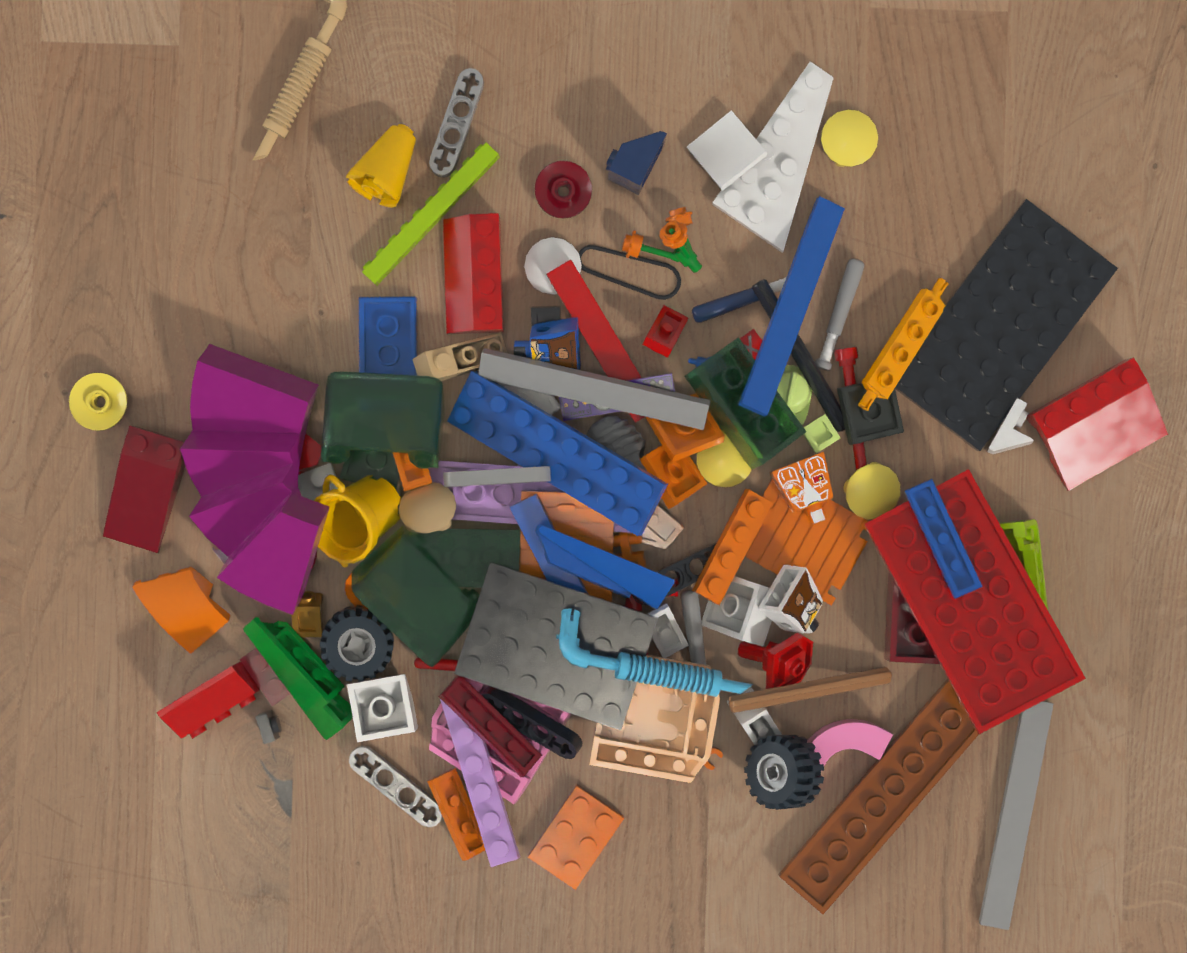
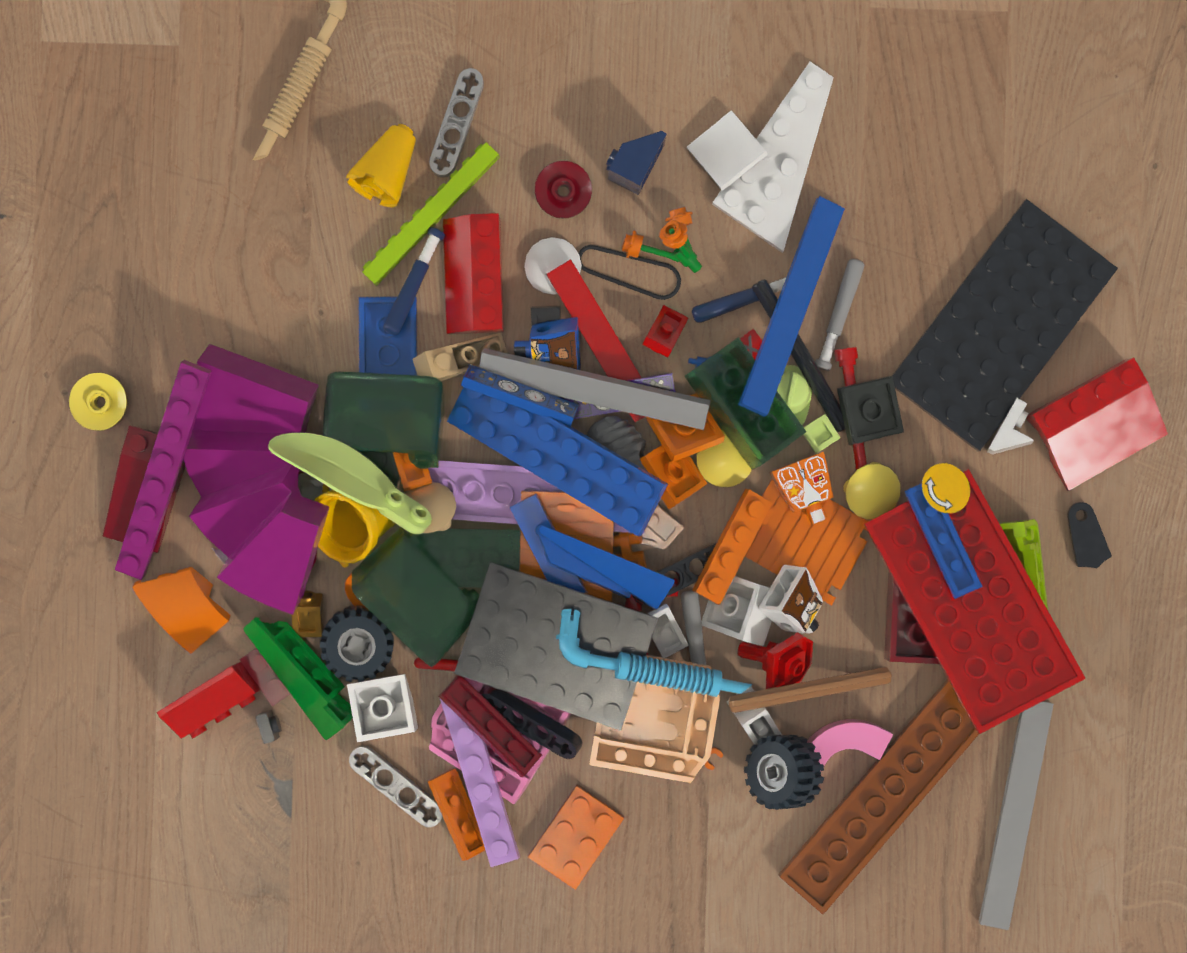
light grey beam [443,466,551,487] -> none
light yellow dish [821,110,878,167] -> none
light orange plate [858,278,949,411] -> none
none -> magenta plate [114,360,212,580]
none -> yellowish green plant [268,433,432,534]
none -> dark blue piece [383,227,445,335]
none -> blue tile [461,364,579,426]
none -> yellow sticker [922,463,970,513]
none -> black piece [1067,502,1112,569]

